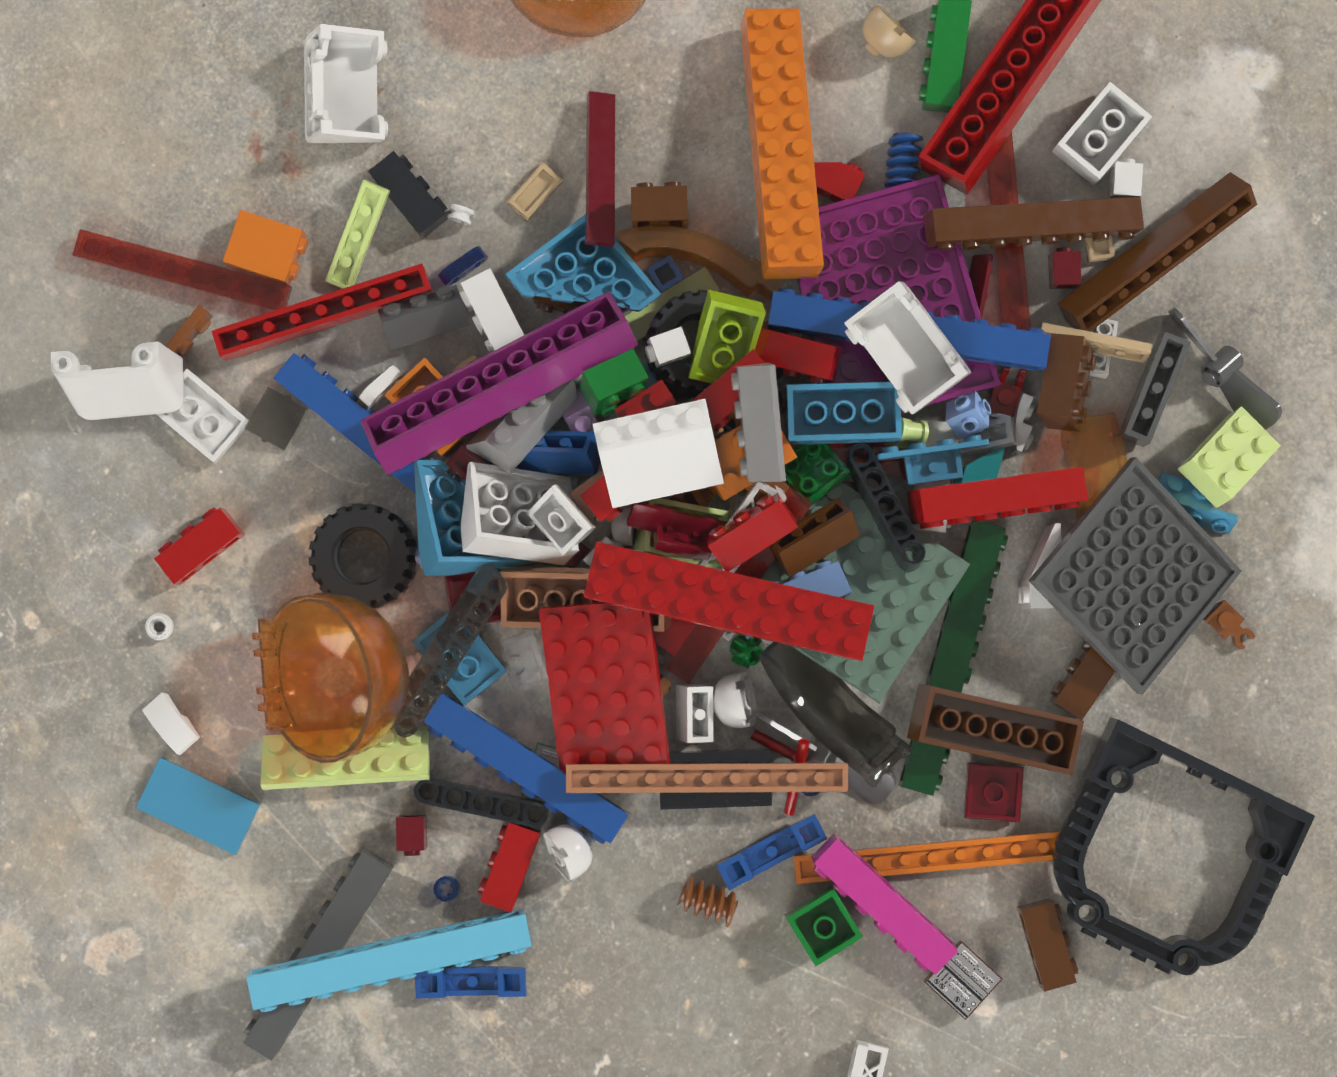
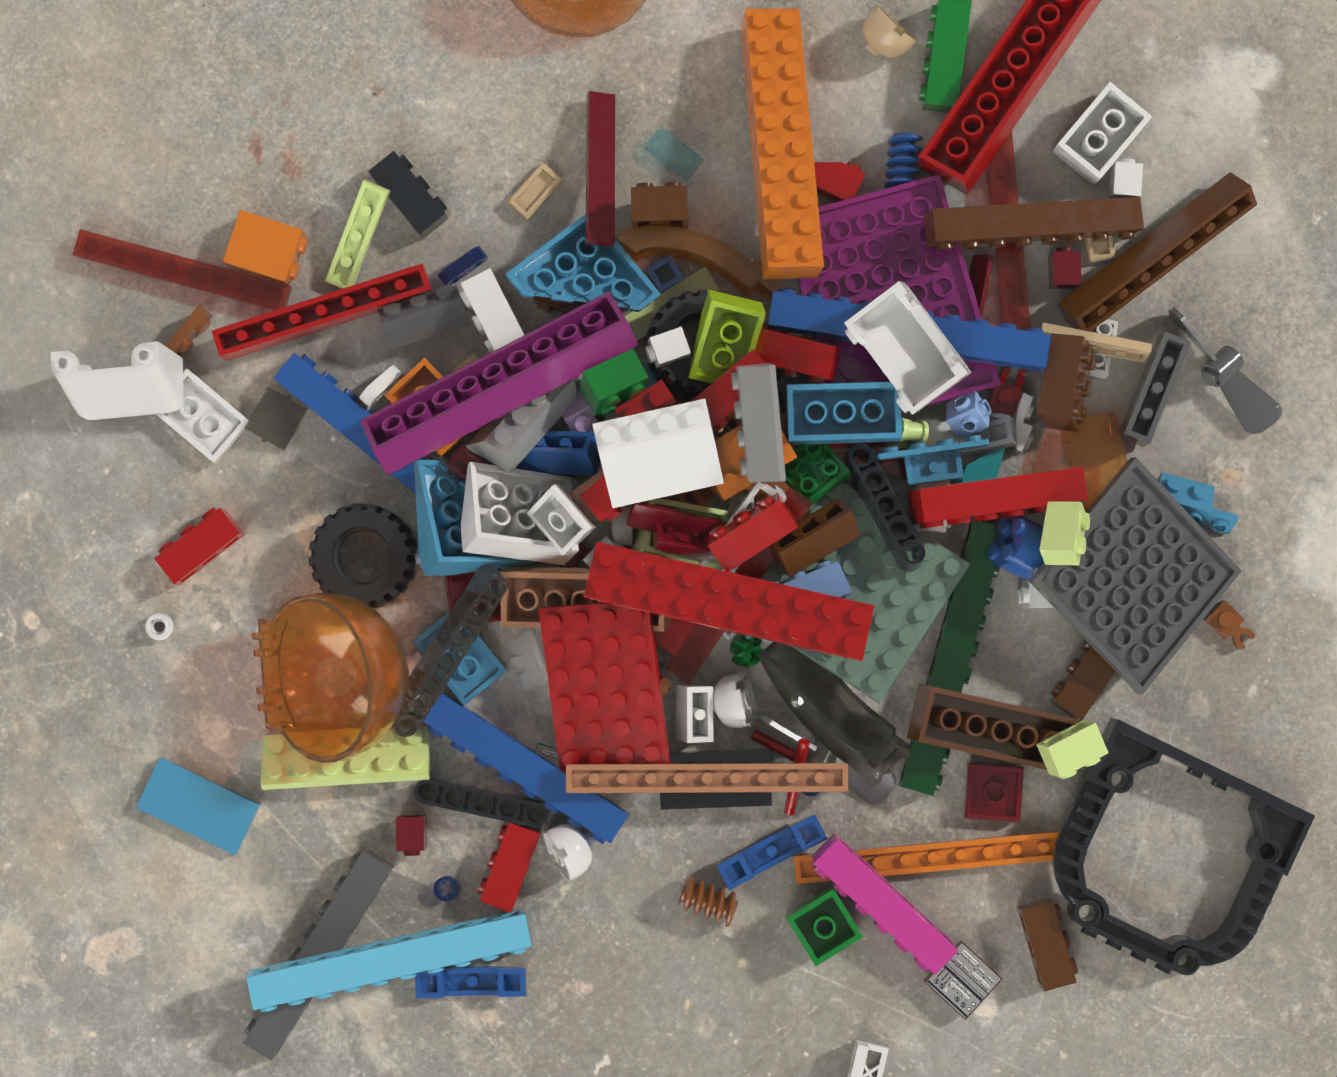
white slope [142,692,200,755] -> none
white windscreen [304,24,388,143] -> none
white bush [447,204,475,225] -> none
yellowish green brick [1178,406,1281,508] -> none
none -> clear light blue tile [644,126,704,182]
none -> blue brick [987,515,1044,580]
none -> yellowish green brick [1036,720,1108,779]
none -> yellowish green brick [1040,502,1090,565]

